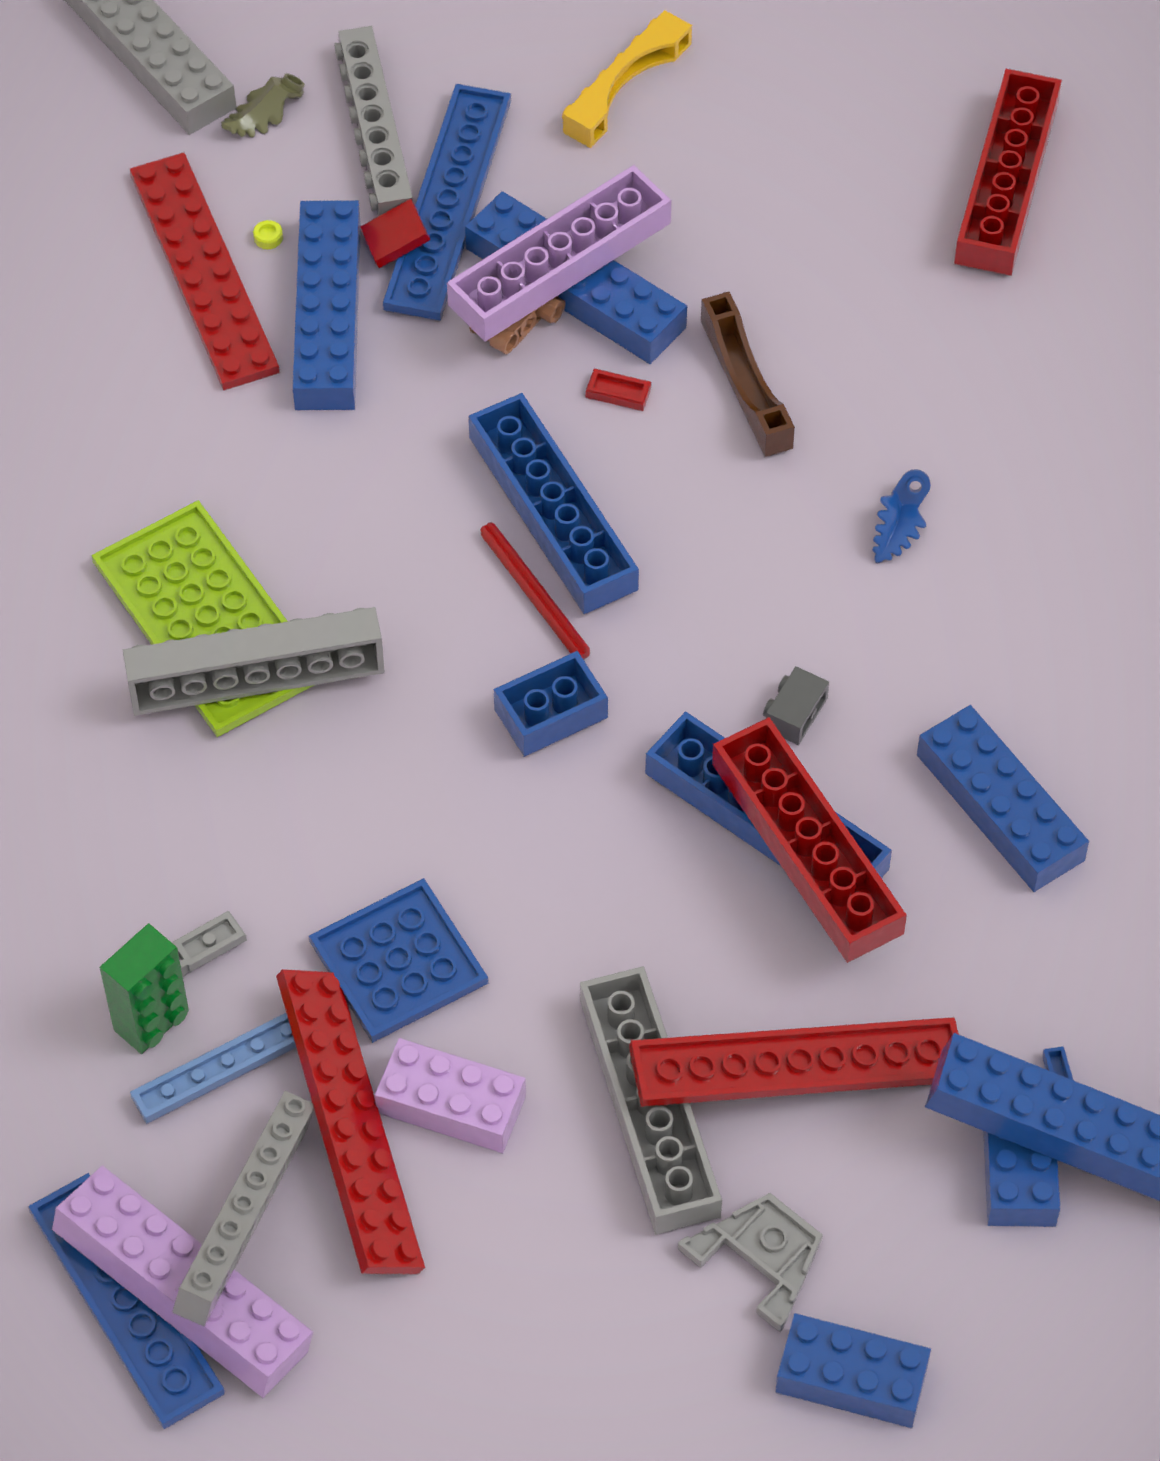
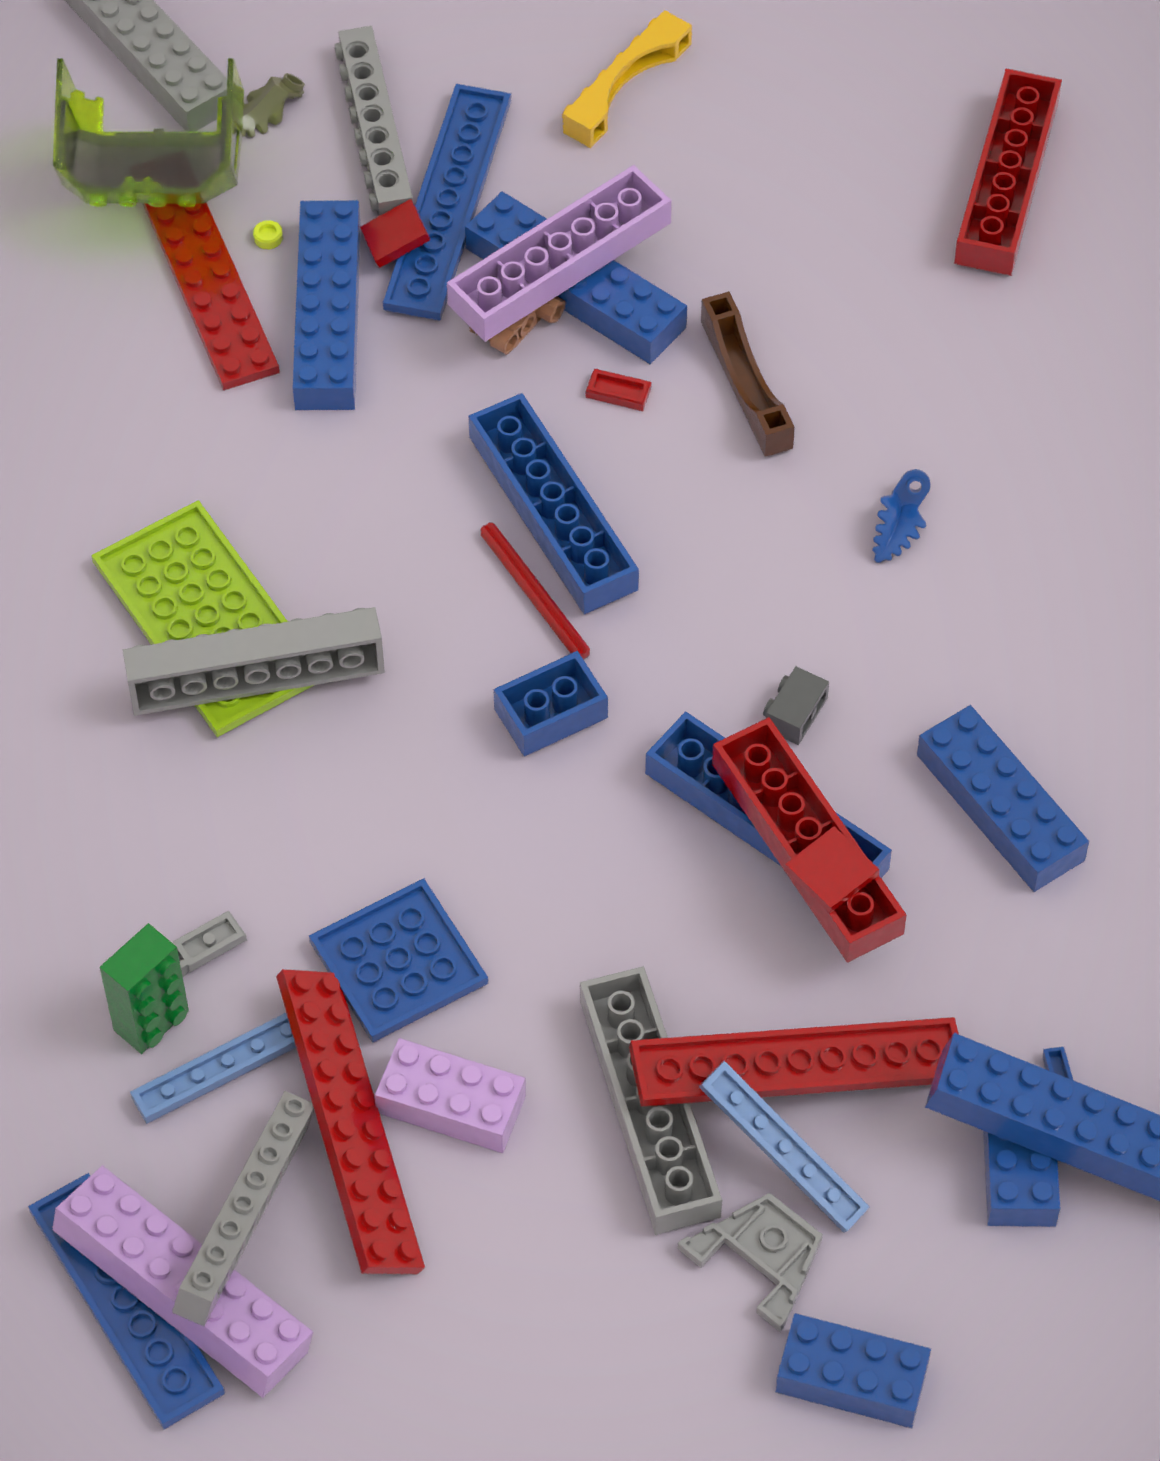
none -> windscreen [53,58,244,207]
none -> medium blue plate [699,1061,870,1232]
none -> red tile [785,826,880,913]

